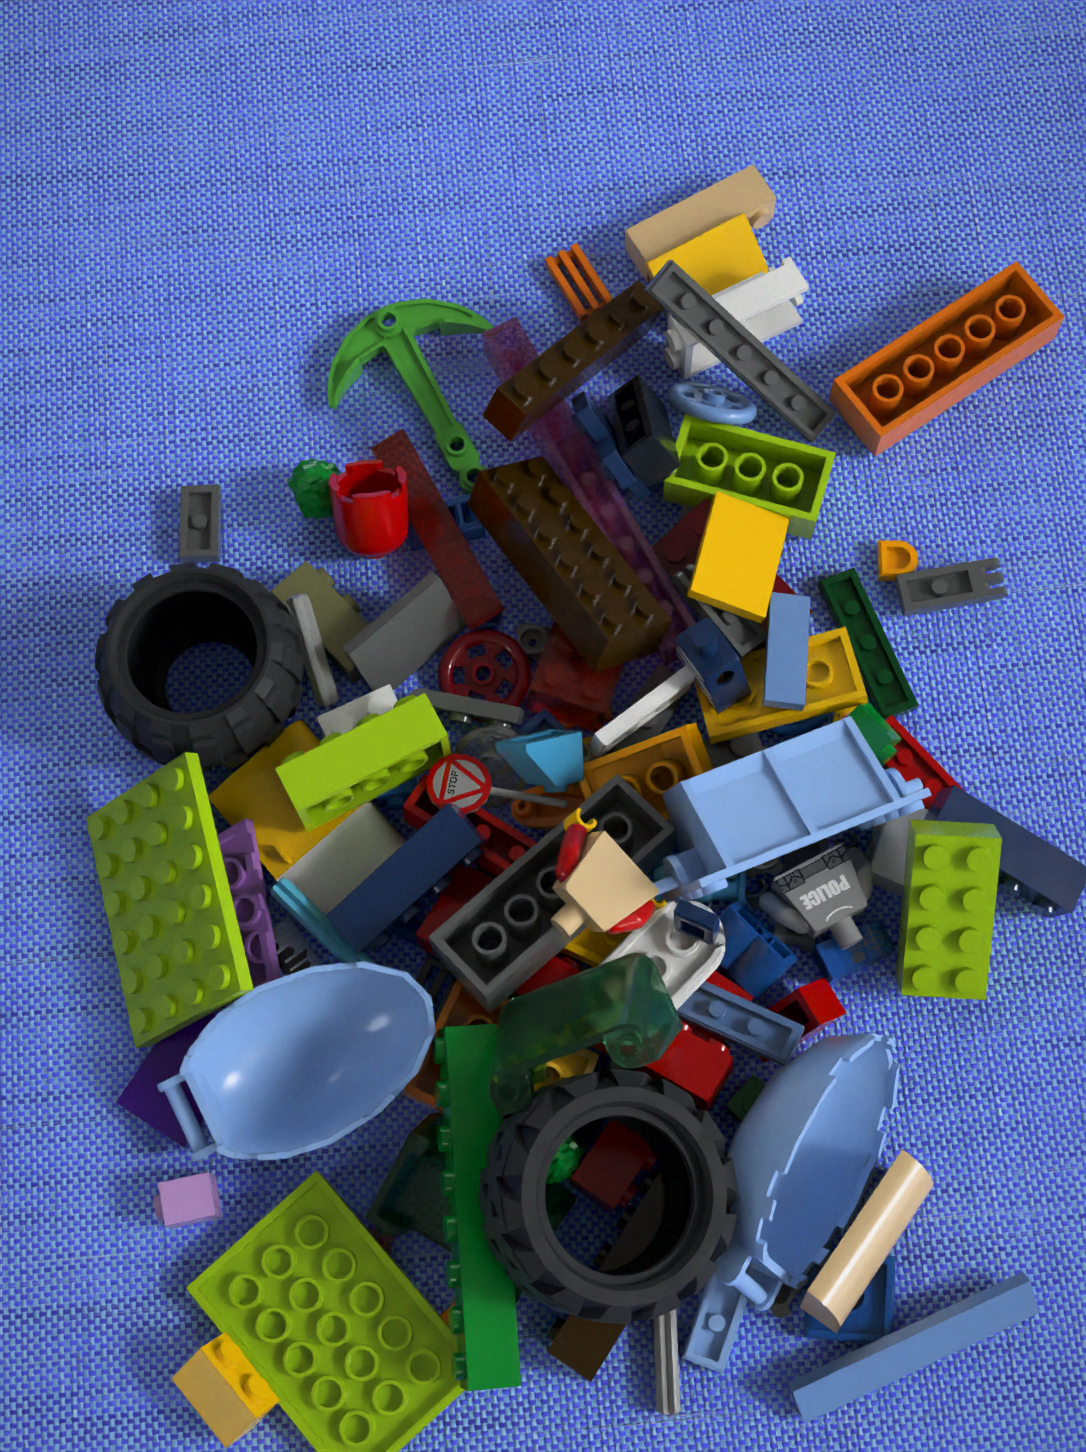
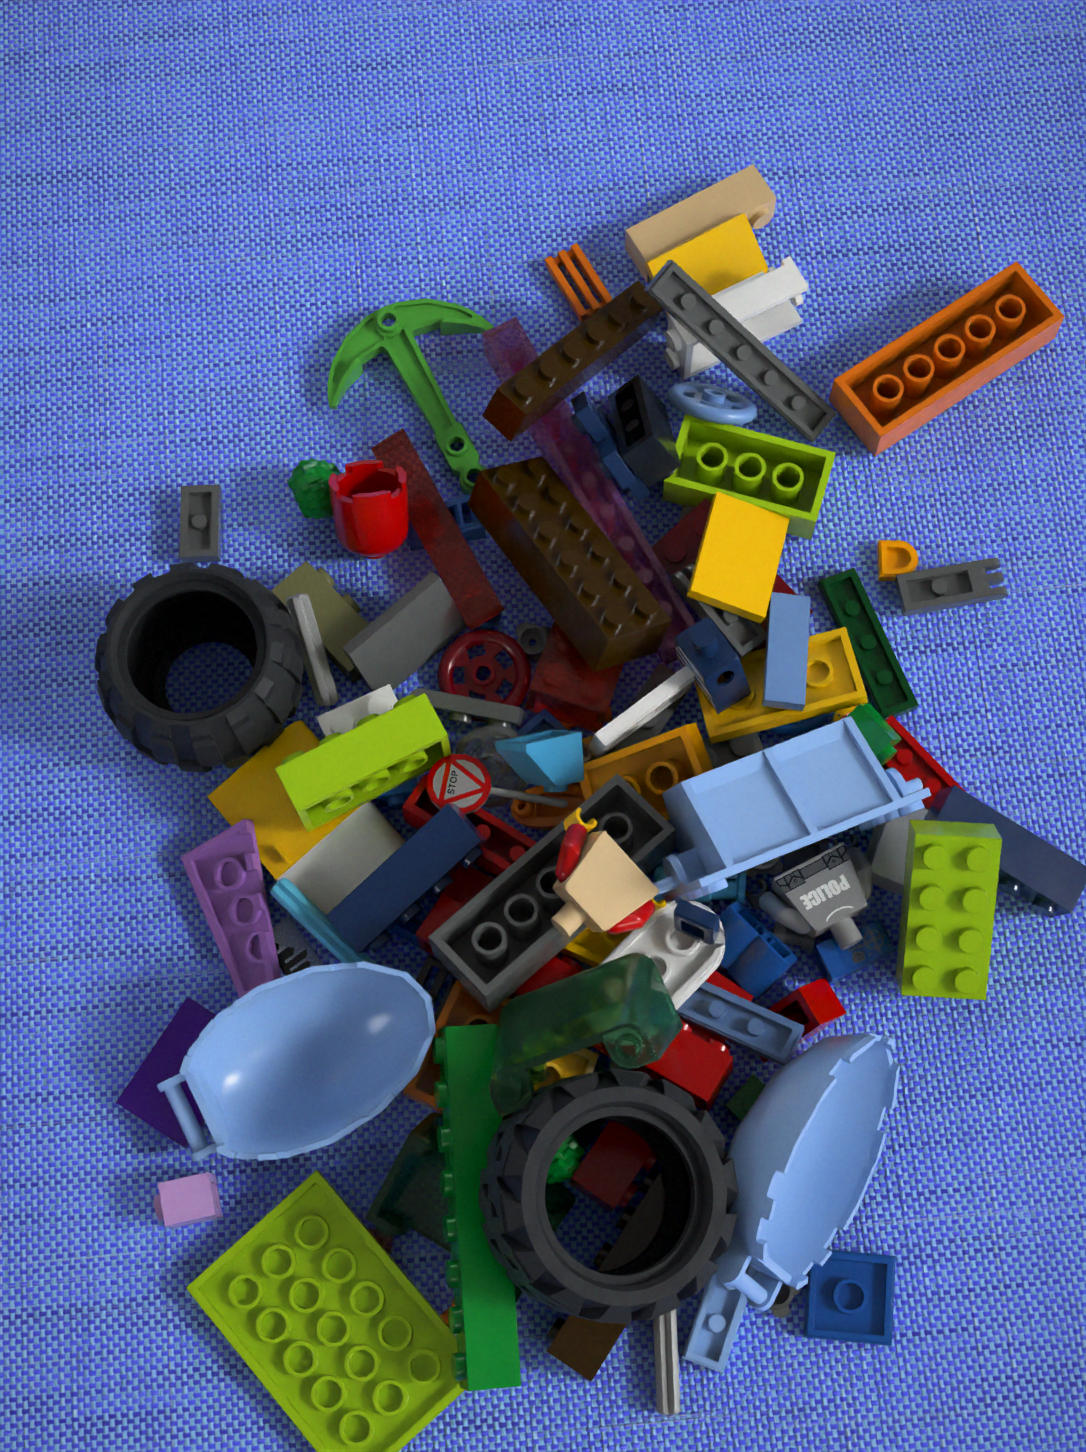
lime plate [86,752,254,1048] -> none
yellow brick [171,1332,280,1448] -> none
medium blue tile [787,1272,1039,1423] -> none
tan brick [800,1149,933,1333] -> none

